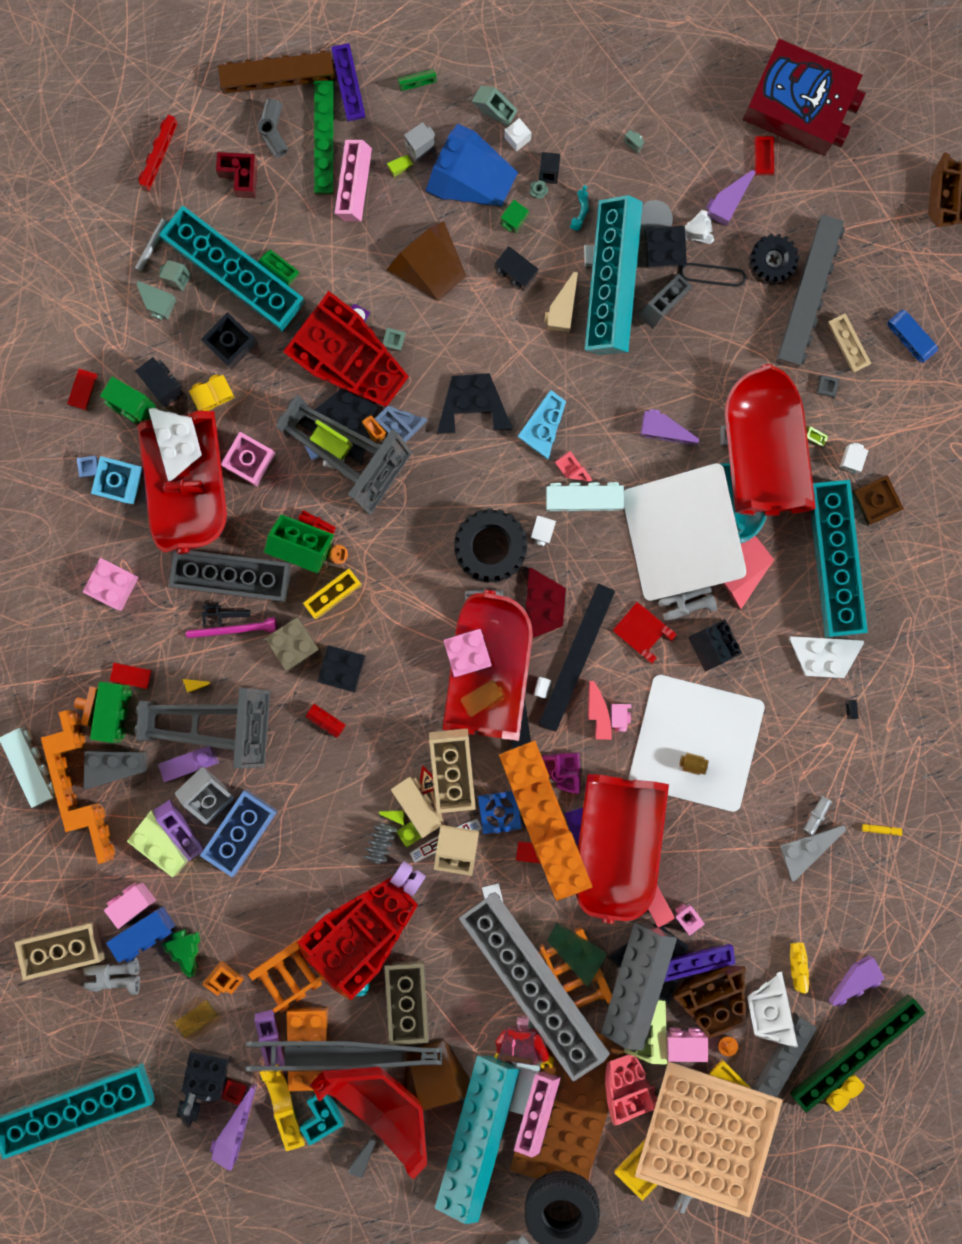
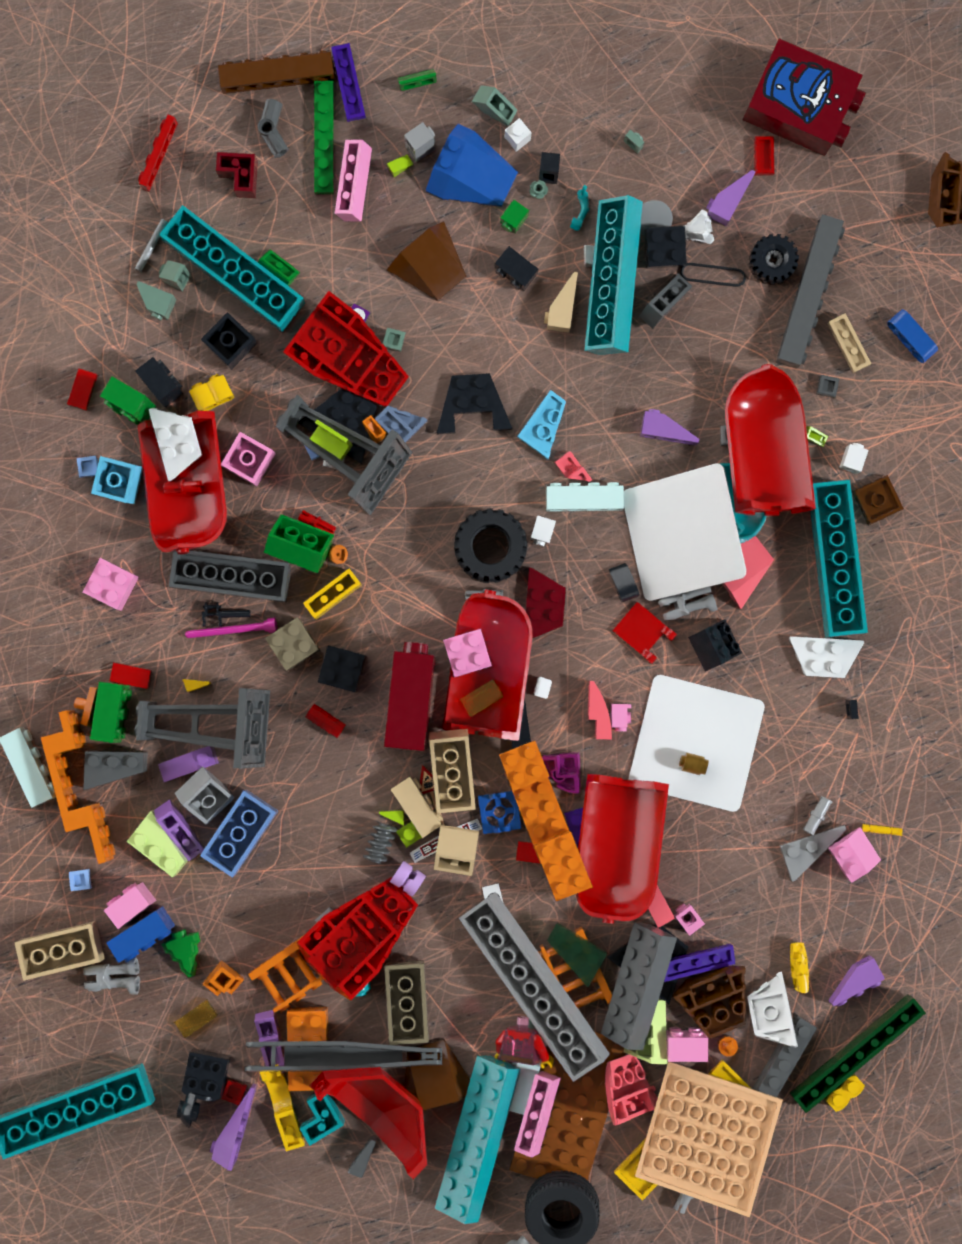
black tile [539,583,615,732] -> none
none -> light blue plate [69,869,92,891]
none -> dark red brick [384,642,436,751]
none -> black panel [609,563,640,603]
none -> bright pink slope [828,827,881,883]

